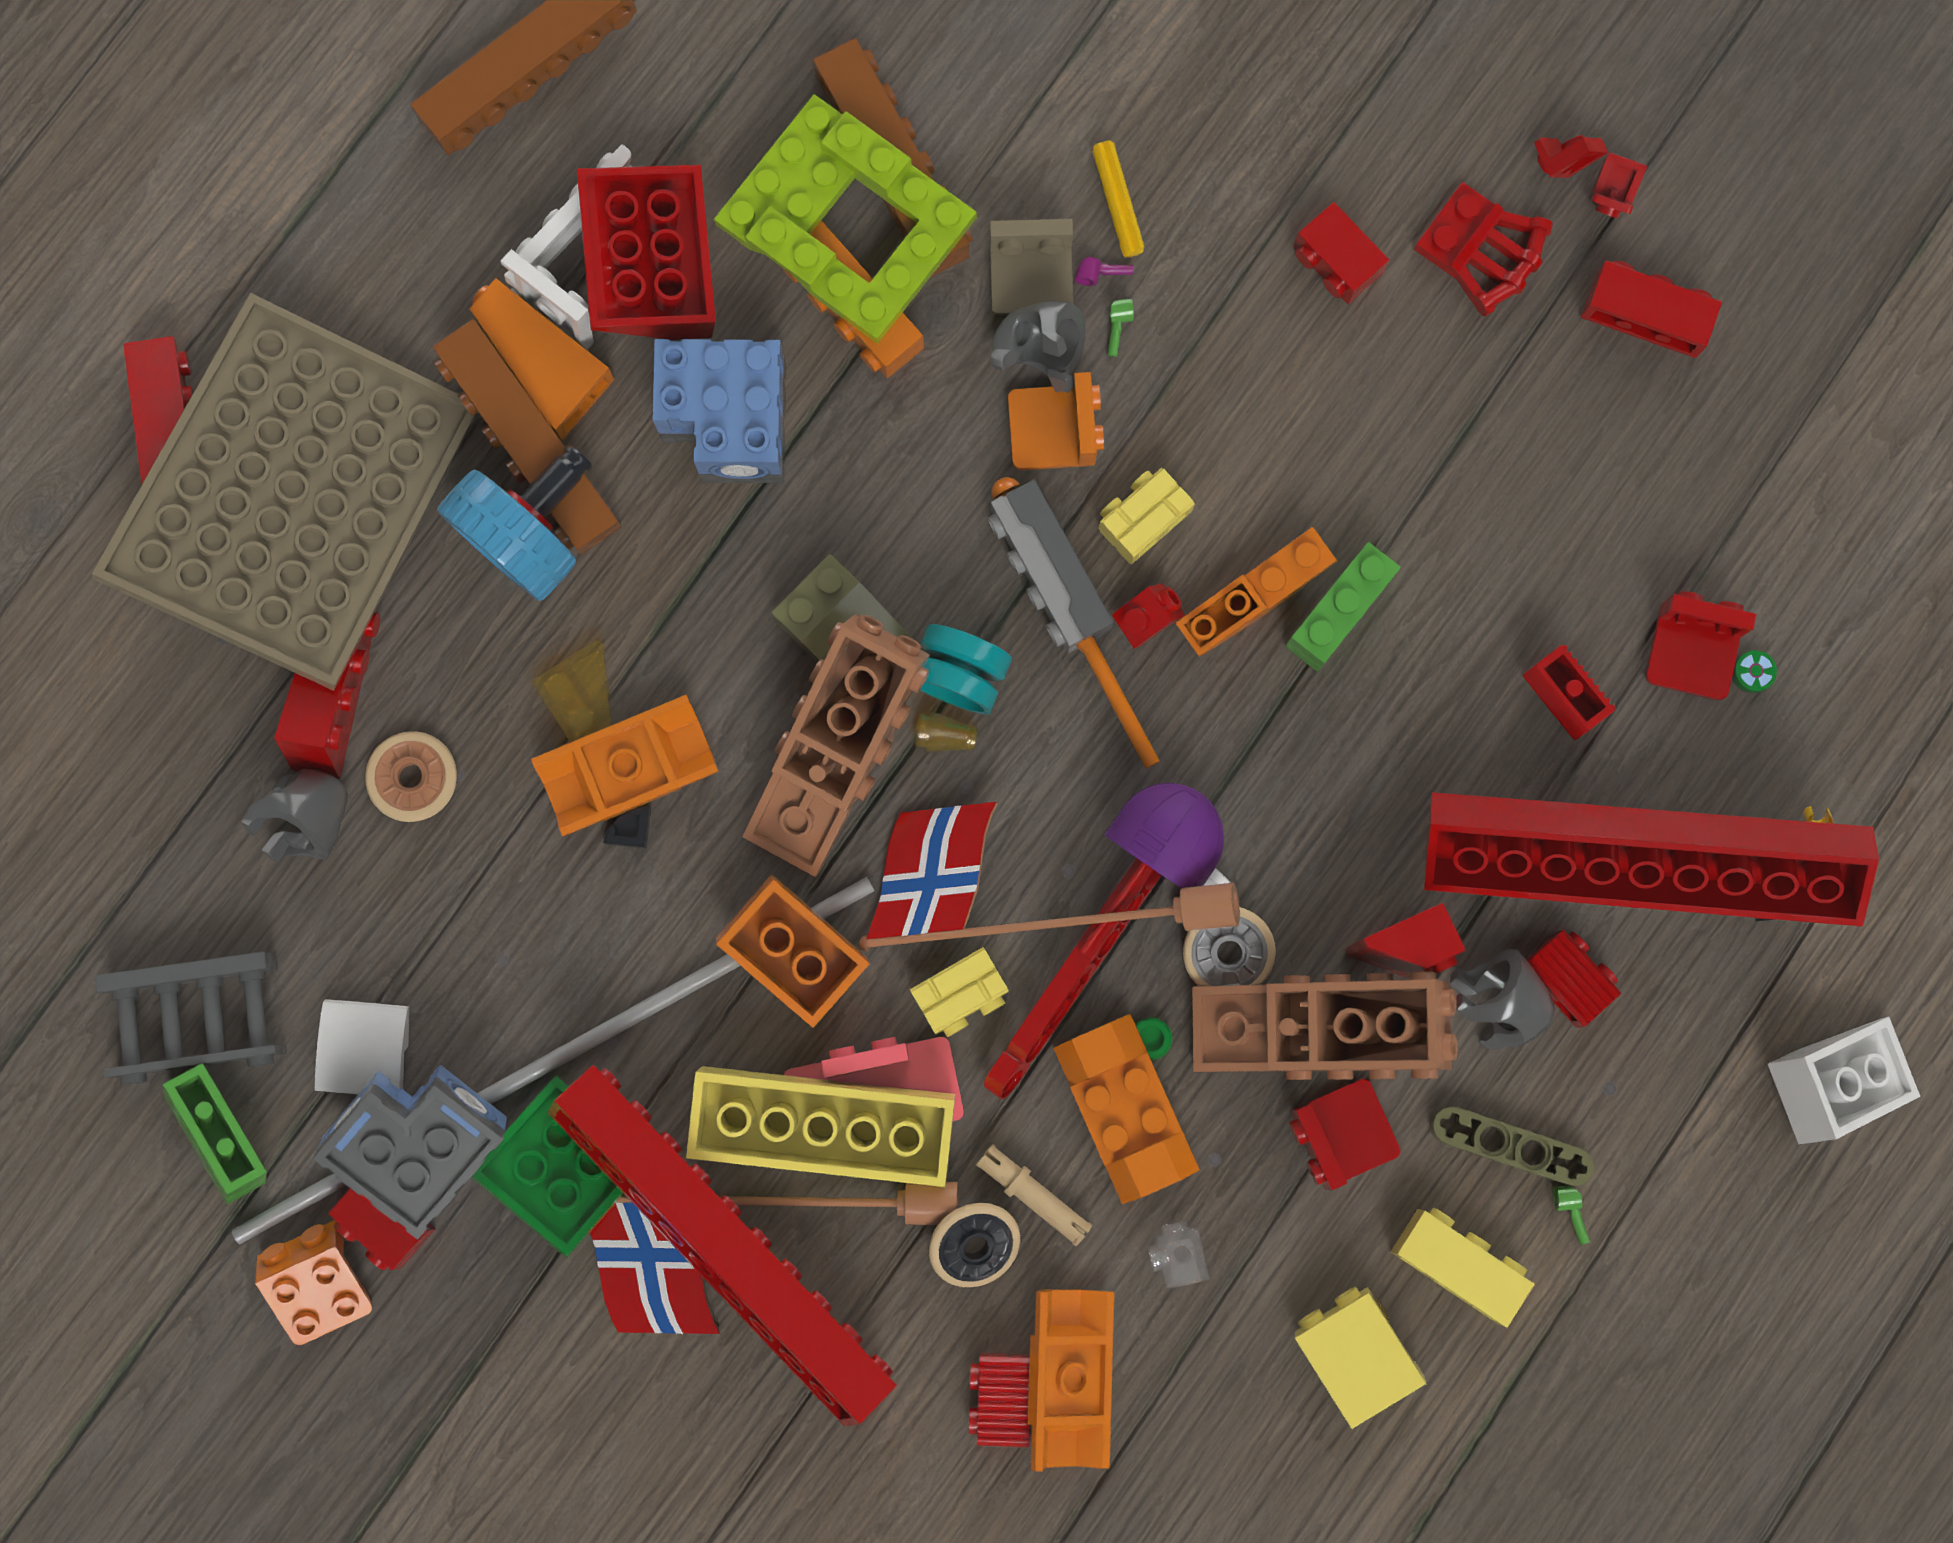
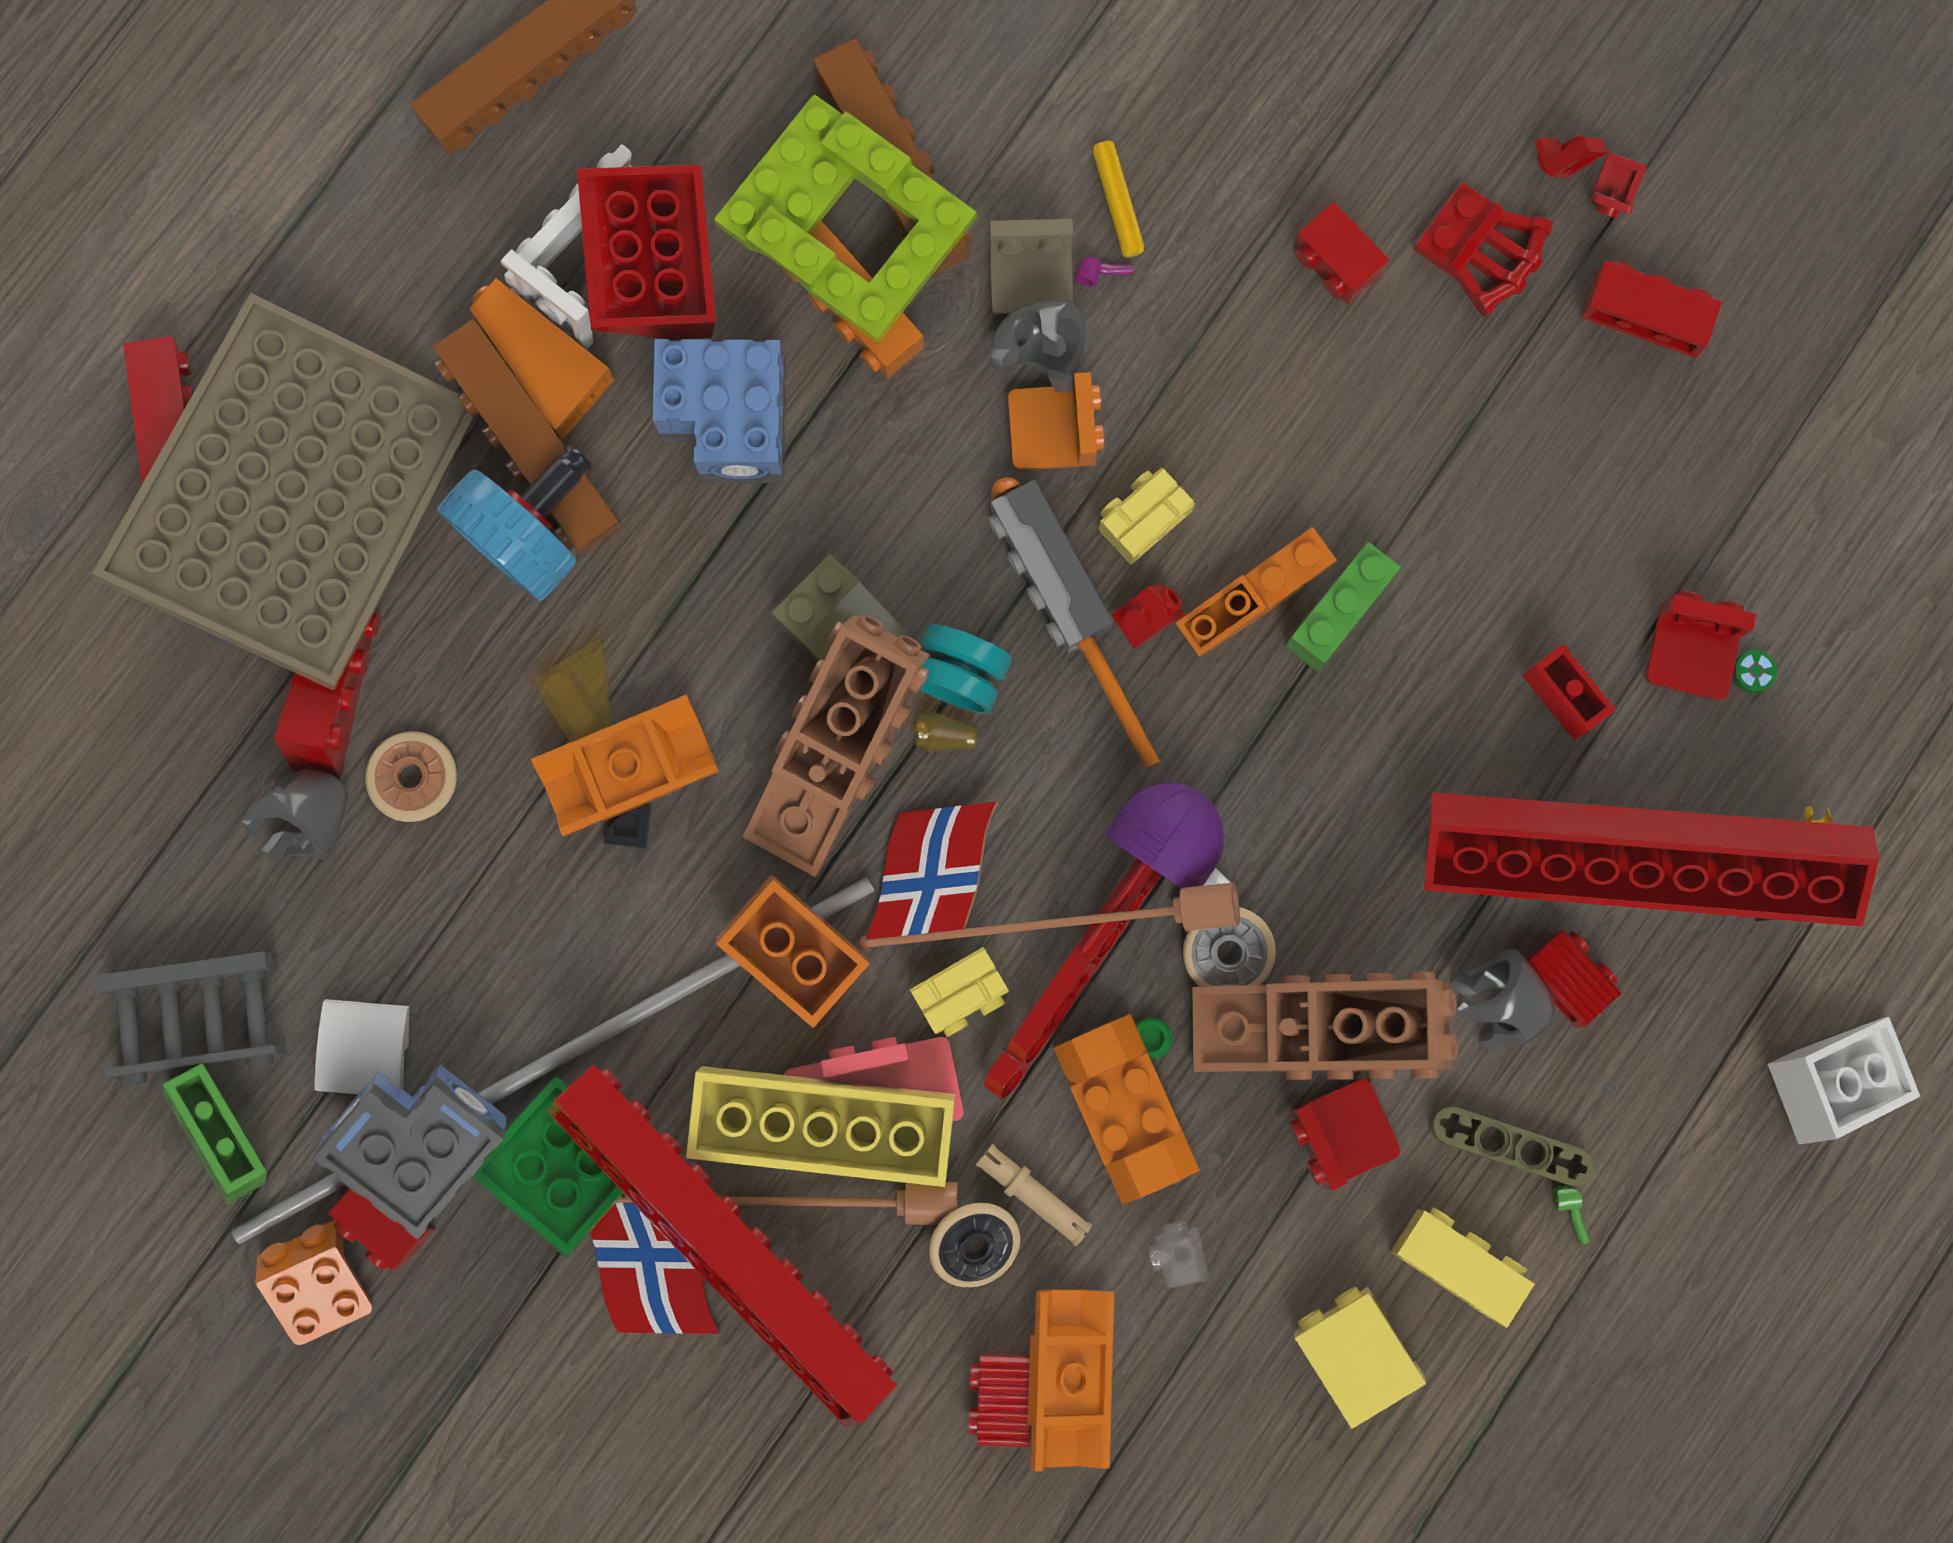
bright green hand [1107,299,1134,357] -> none
red slope [1345,903,1466,977] -> none

